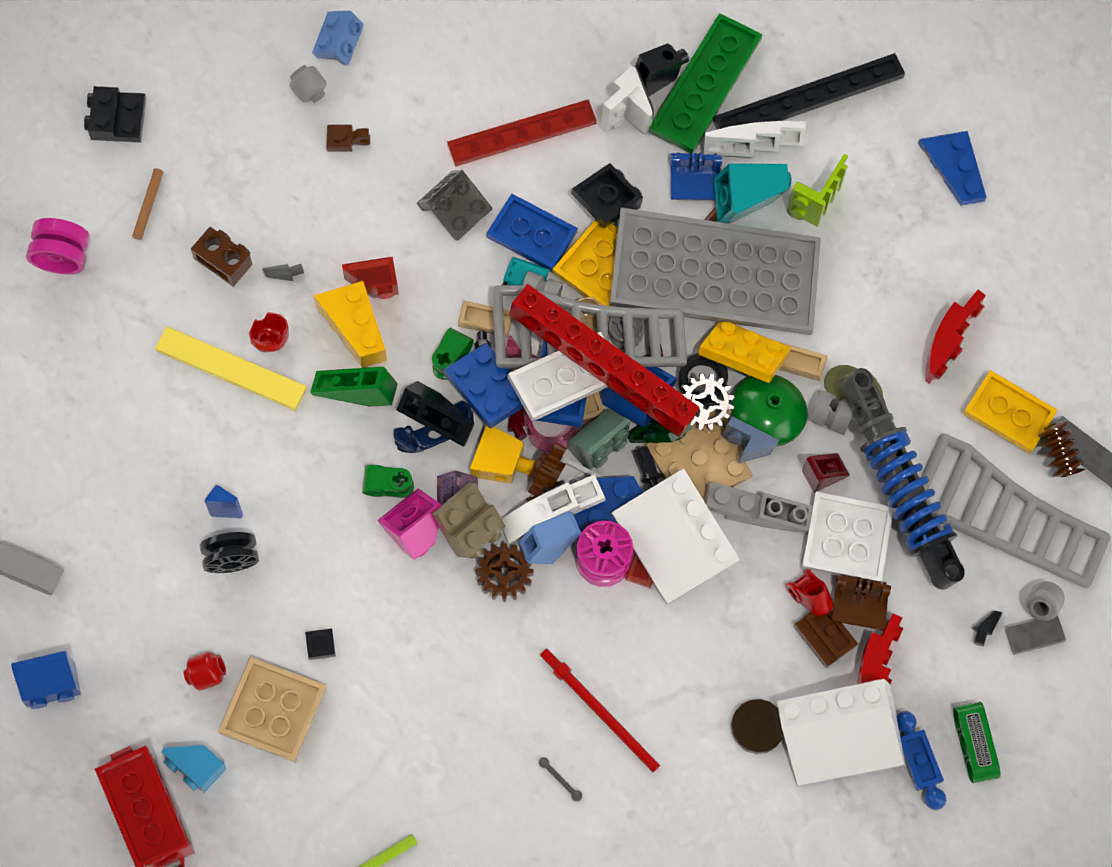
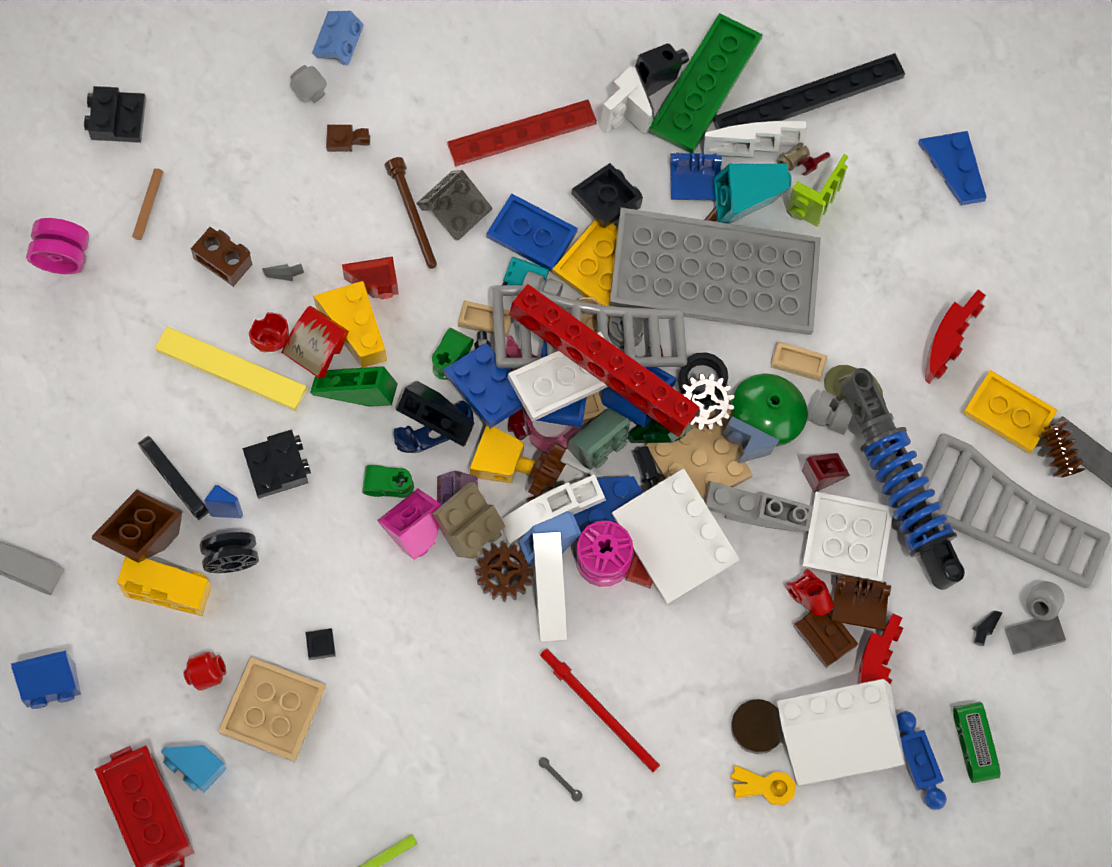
yellow plate [698,322,791,383] -> none
none -> reddish brown slope [92,489,182,563]
none -> yellow wedge [117,556,212,616]
none -> black beam [137,436,209,521]
none -> black plate [242,429,311,499]
none -> slope [281,306,349,378]
none -> reddish brown piece [384,157,437,269]
none -> white slope [533,532,567,642]
none -> yellow piece [730,765,796,806]
none -> dark tan pin [777,142,810,171]
none -> dark red hand [797,152,830,176]

